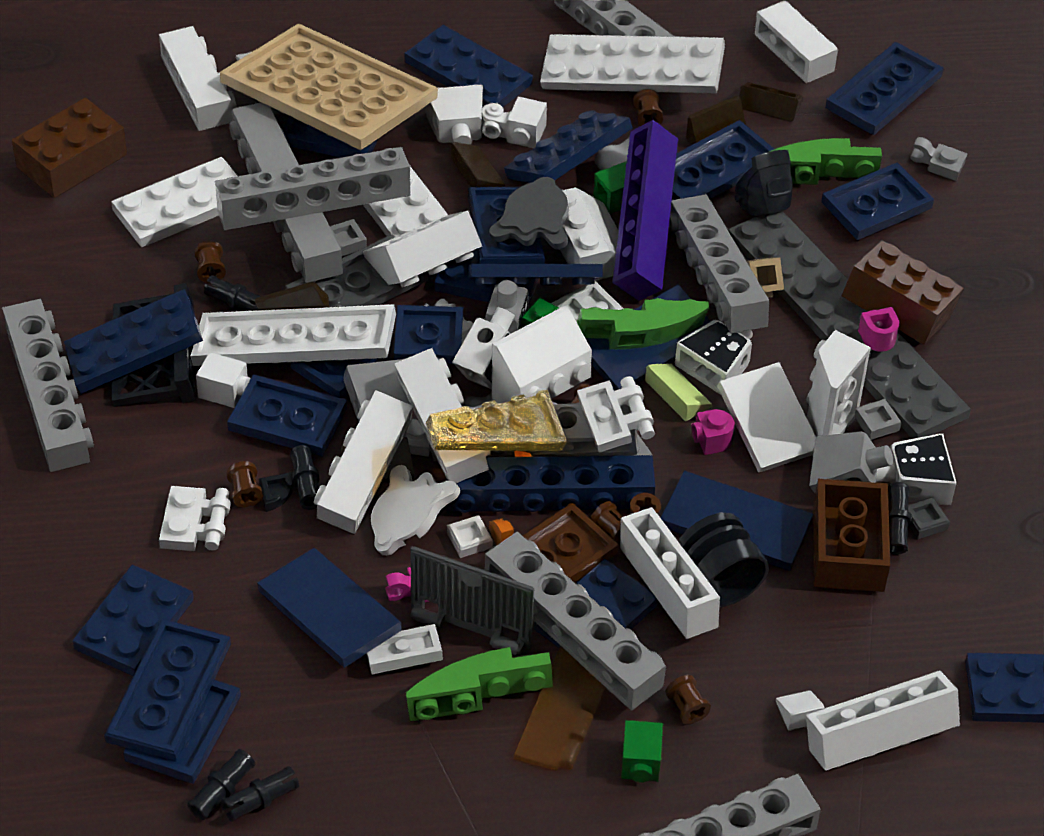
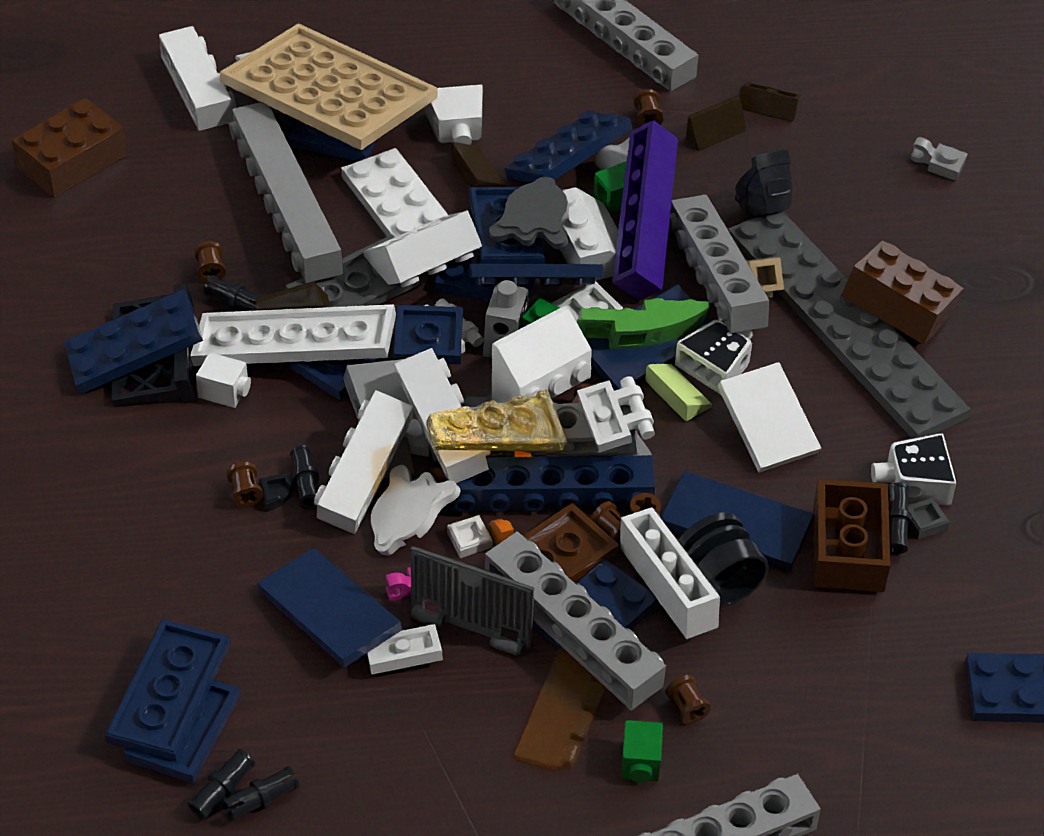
light grey brick [2,299,94,472] -> none
dark blue plate [73,565,194,676] -> none
white plate [111,157,238,248] -> none
white plate [159,486,231,551] -> none
light grey brick [215,147,411,230] -> none
dark blue plate [227,374,347,457] -> none
light grey plate [330,219,367,256] -> none
dark blue plate [405,25,533,107] -> none
bright green slope [406,647,553,721] -> none
white torso [452,307,515,389] -> none
white brick [481,97,547,148] -> none
white plate [540,35,725,93] -> none
dark blue plate [672,120,774,200] -> none
dark pink plate [691,409,735,455] -> none
white brick [754,0,838,83] -> none
bright green slope [769,138,882,185] -> none
white slope [776,690,825,731] -> none
white slope [806,330,871,437] -> none
white brick [806,671,960,771] -> none
light grey torso [809,431,893,493] -> none
dark blue plate [821,162,934,240] -> none
dark blue plate [825,42,944,135] -> none
light grey plate [854,399,901,440] -> none
dark pink plate [858,307,899,352] -> none

